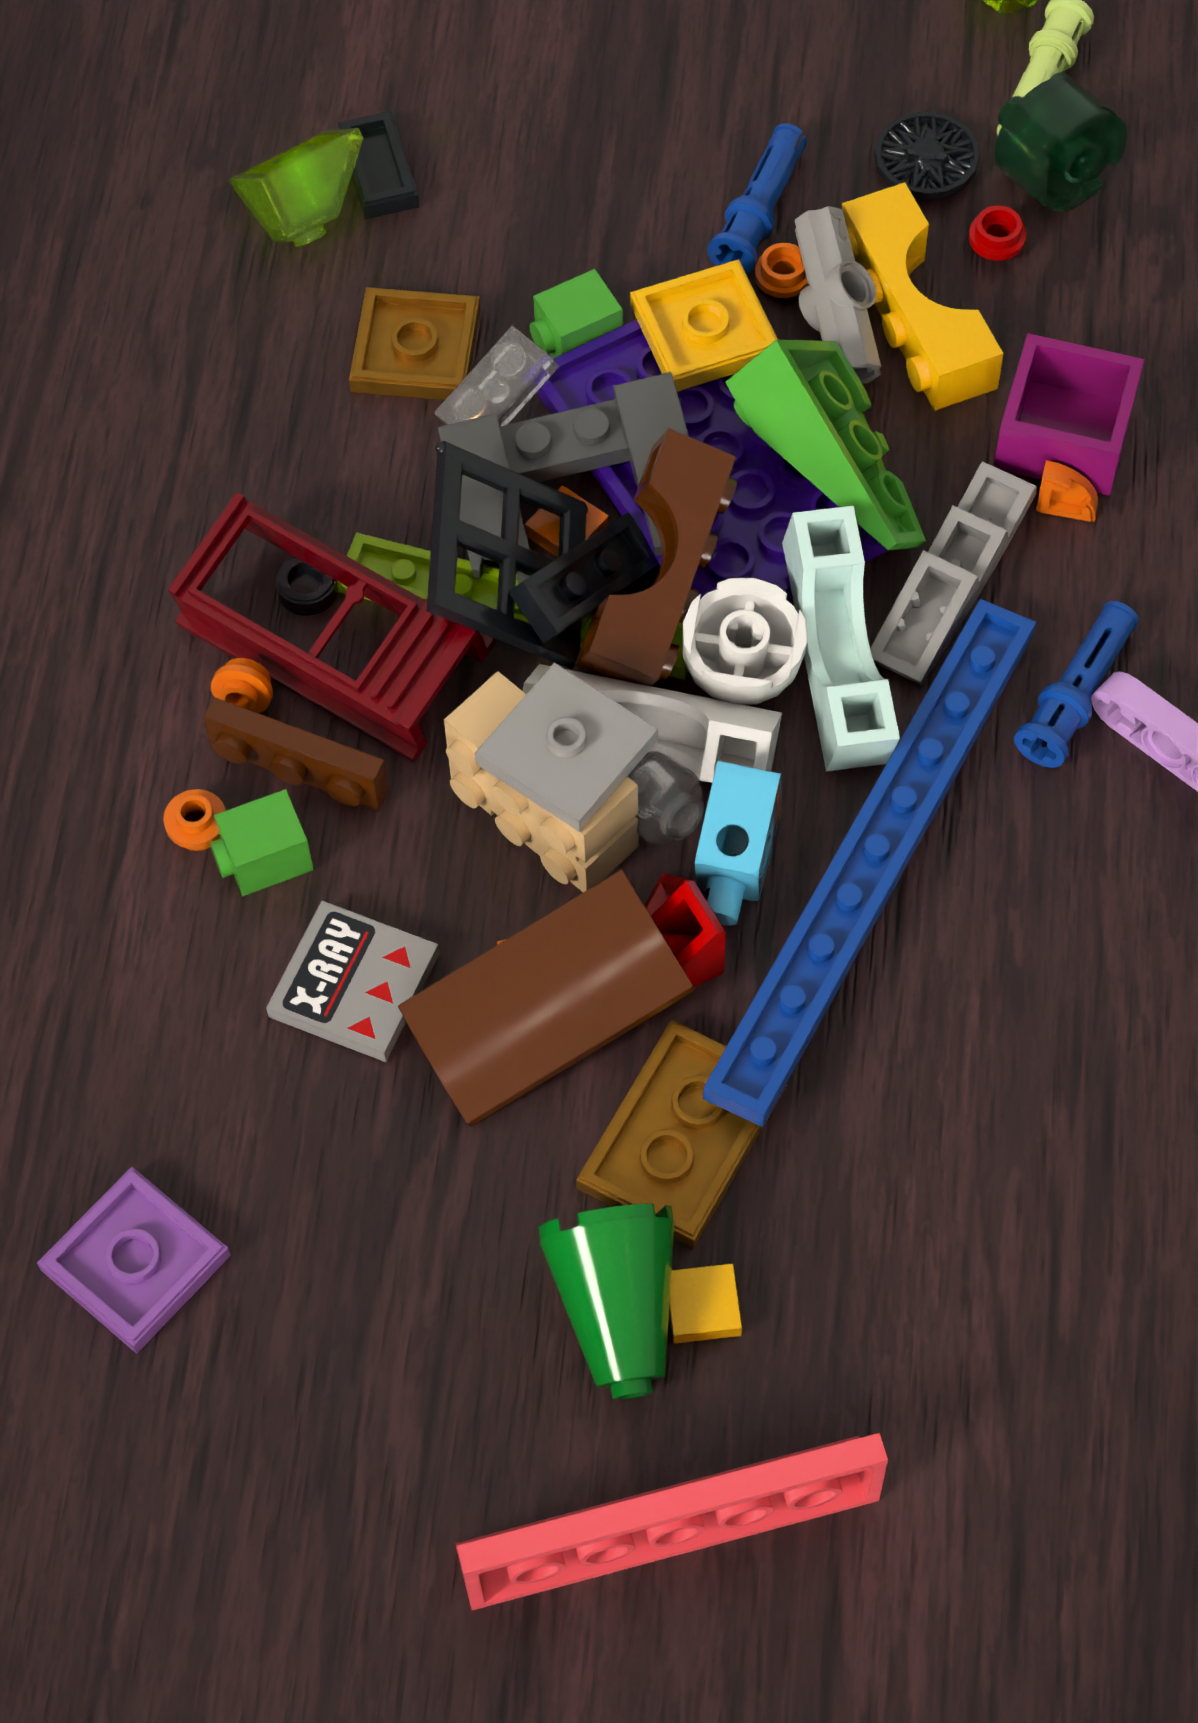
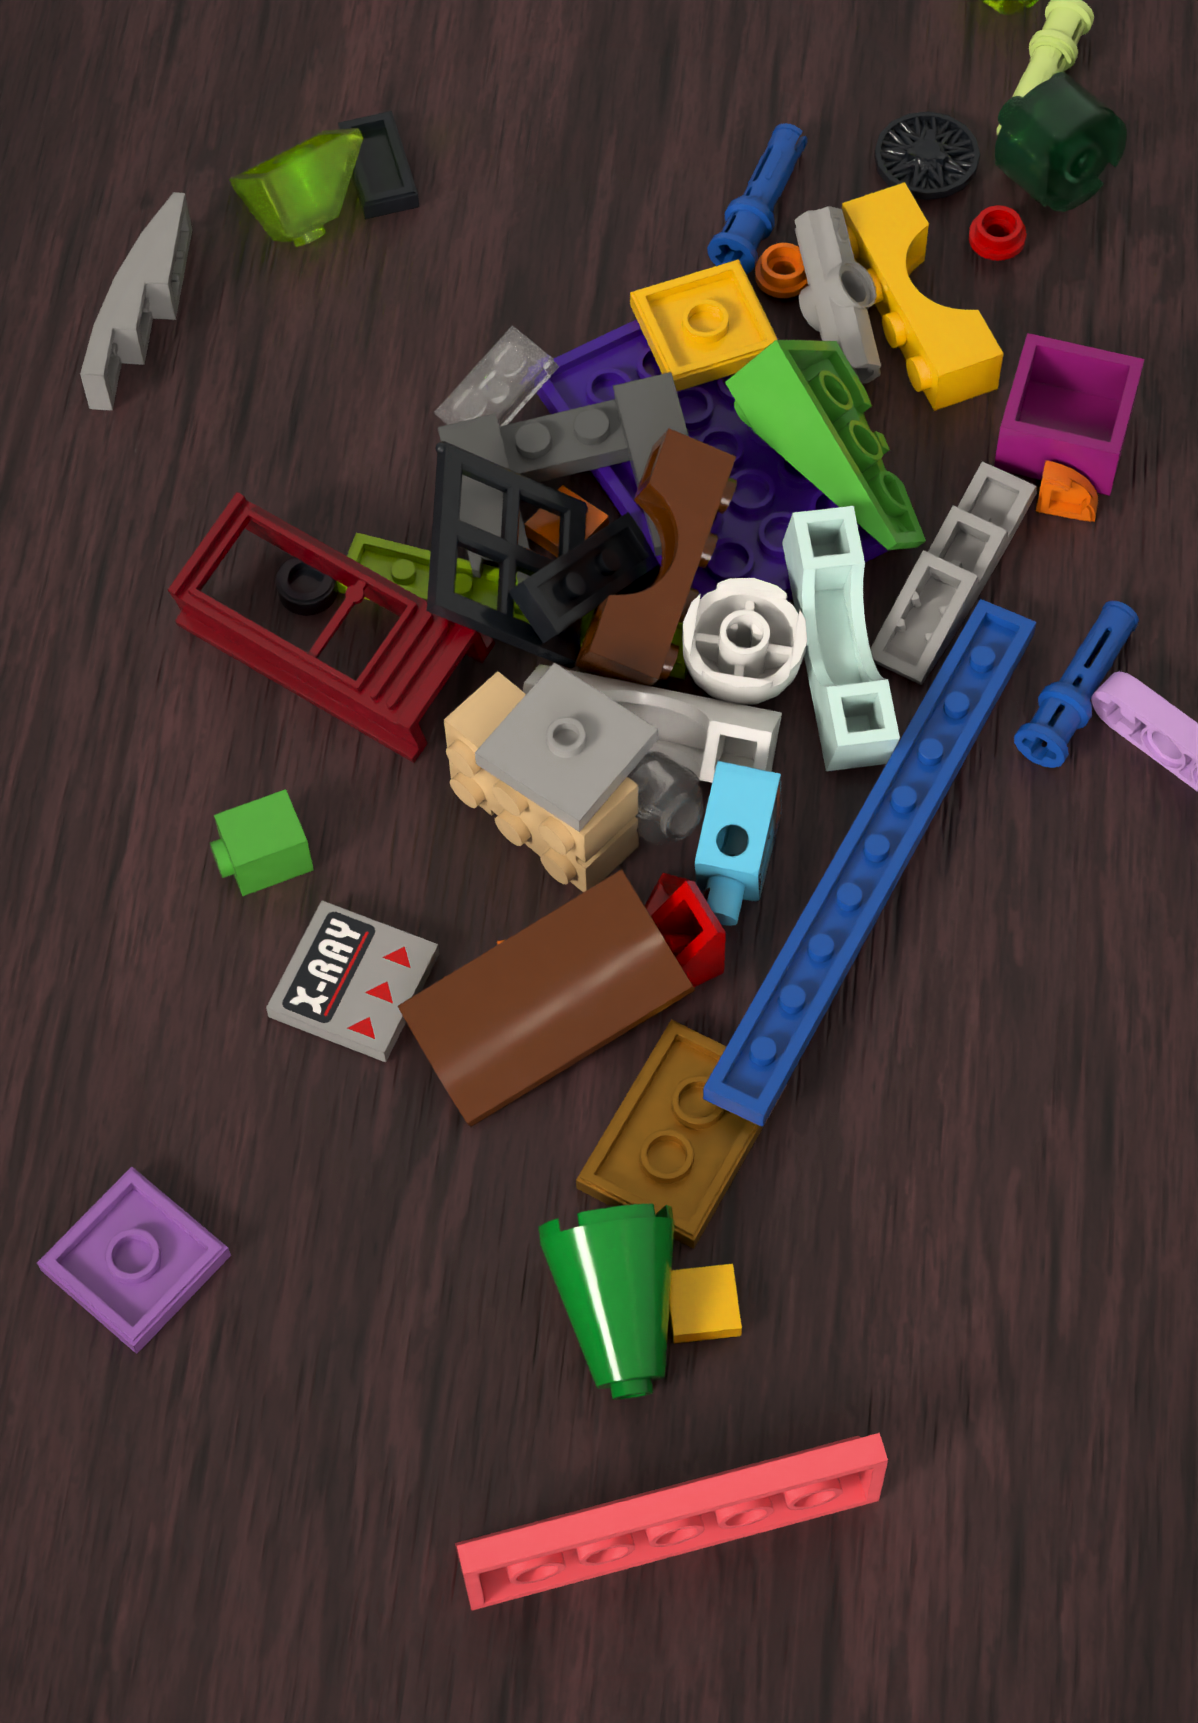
orange plate [163,789,226,851] -> none
reddish brown plate [203,697,389,811] -> none
orange plate [211,658,273,713] -> none
pearl gold tile [349,287,481,402] -> none
bright green brick [529,269,623,359] -> none
none -> light grey slope [80,192,192,410]

